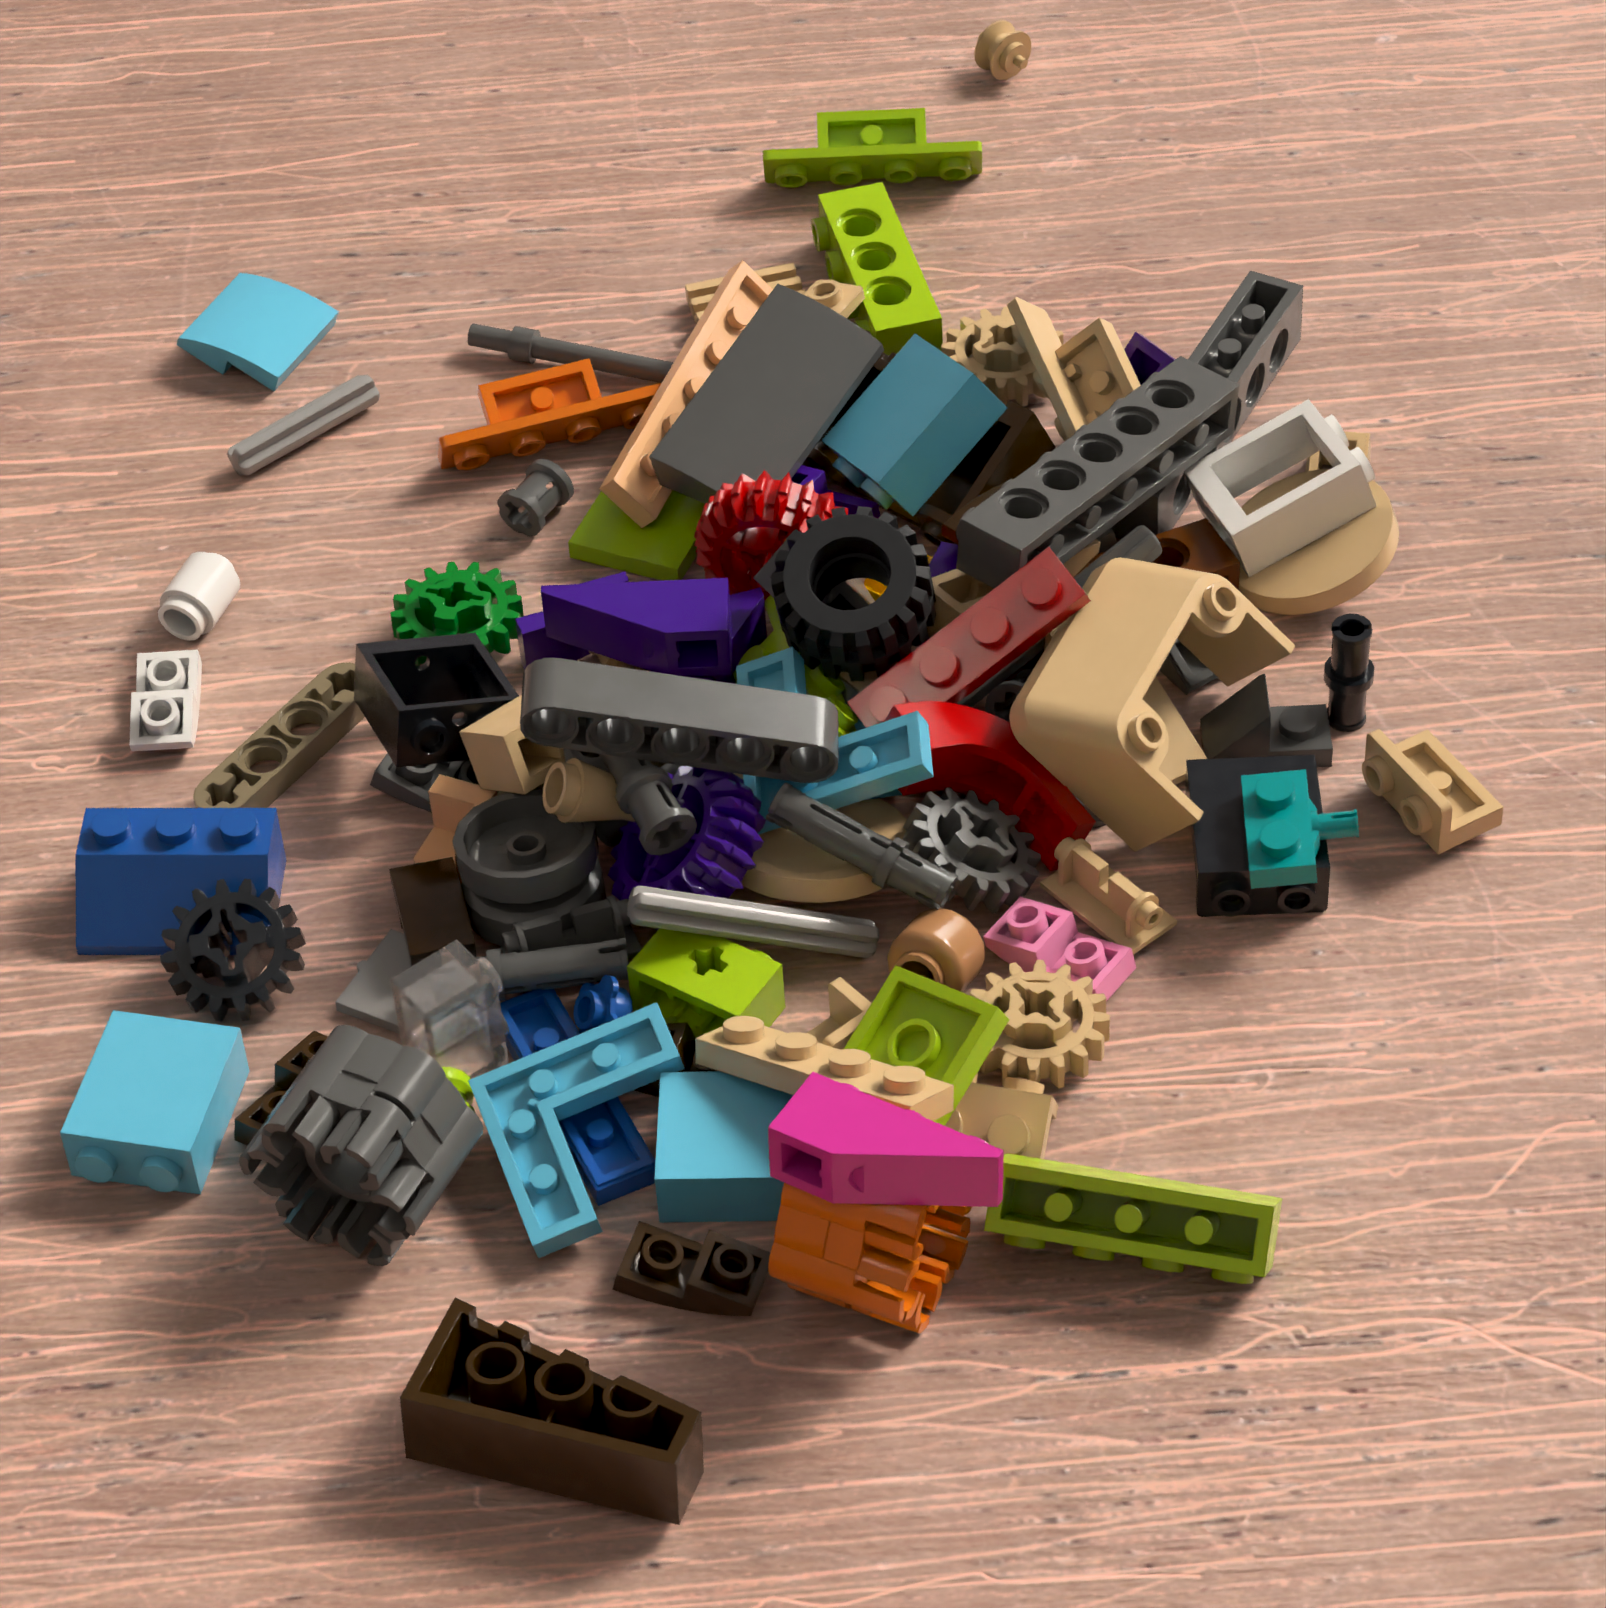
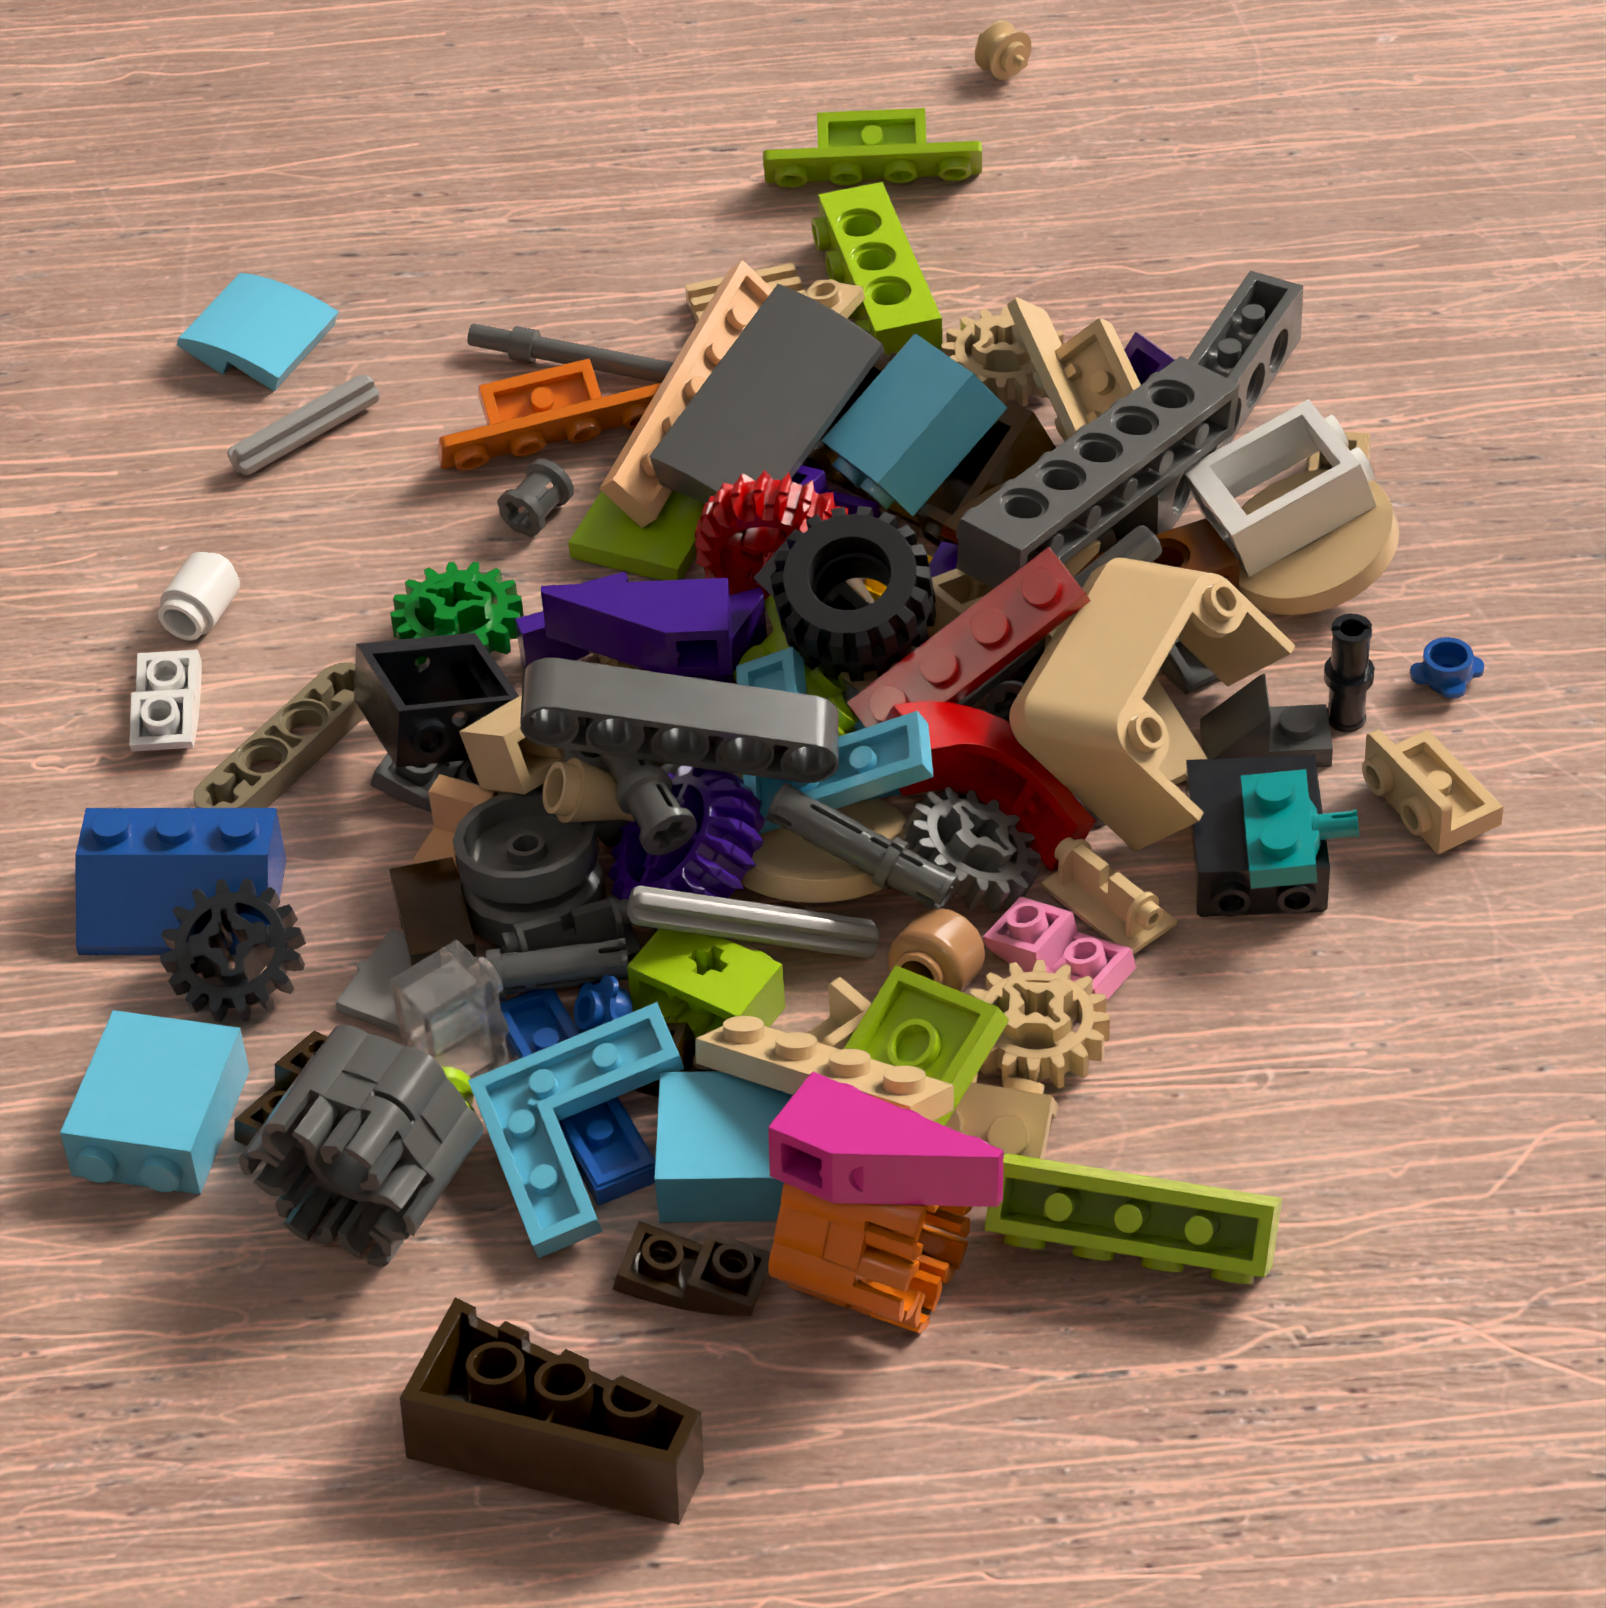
none -> blue plate [1410,637,1484,699]

